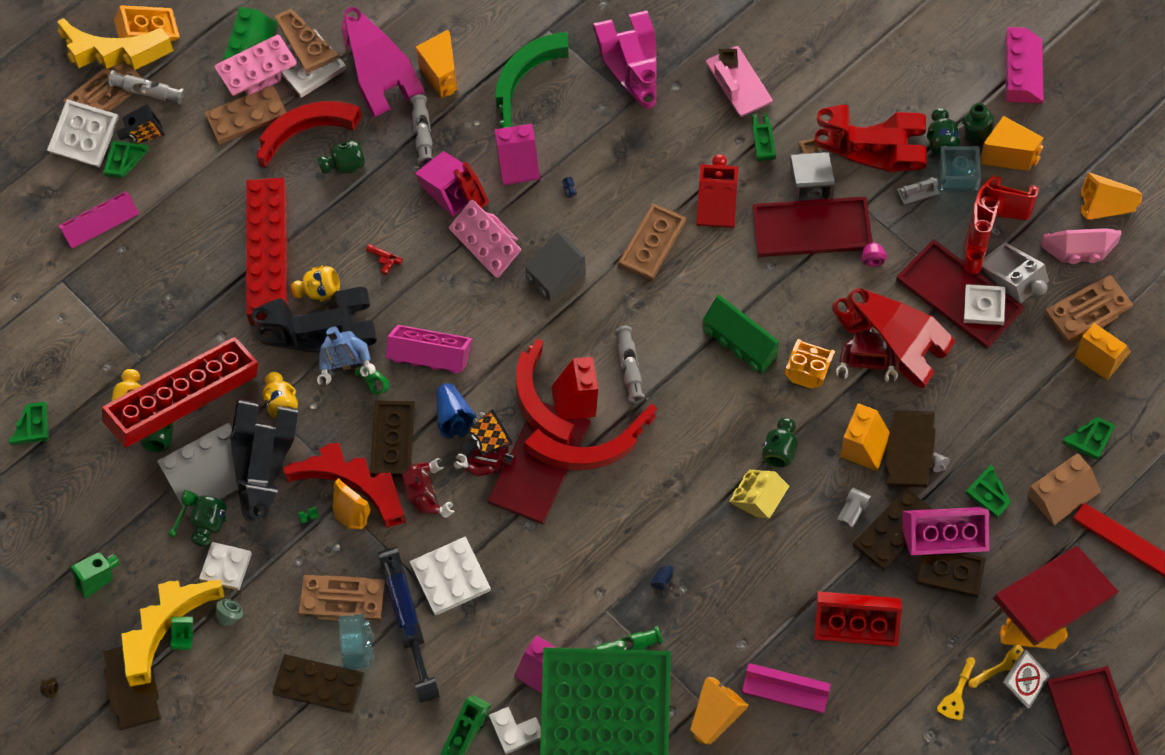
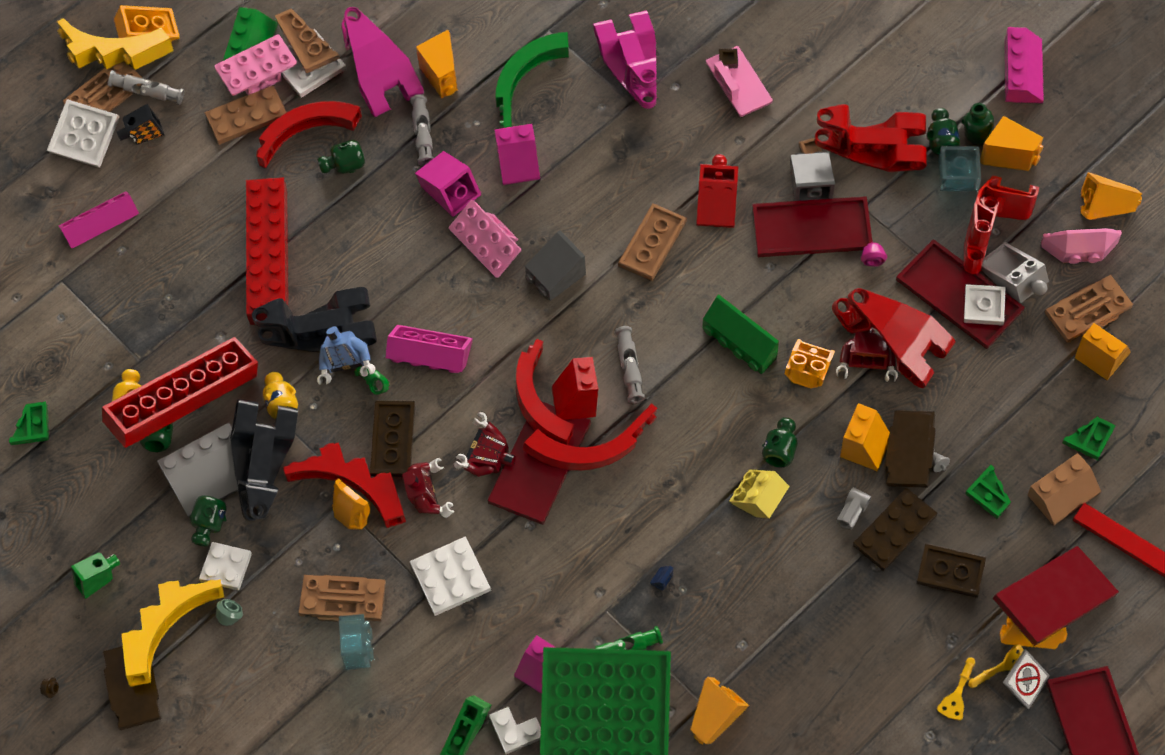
green wing [104,141,149,178] -> none
green hinge [168,490,199,537] -> none
green bracket [171,617,193,650] -> none
dark brown plate [272,654,365,714] -> none
yellow piece [291,265,340,302] -> none
green piece [298,506,319,524] -> none
red hose [366,244,403,275] -> none
piece [378,547,440,703] -> none
blue cone [436,383,477,439] -> none
red hinge [453,162,489,208] -> none
torso [462,409,513,456] -> none
dark blue piece [562,177,577,198] -> none
dark pink panel [742,663,831,714] -> none
green hinge [752,113,776,161] -> none
red slope [814,591,902,647] -> none
light grey hinge [897,177,940,205] -> none
dark pink slope [902,507,989,555] -> none

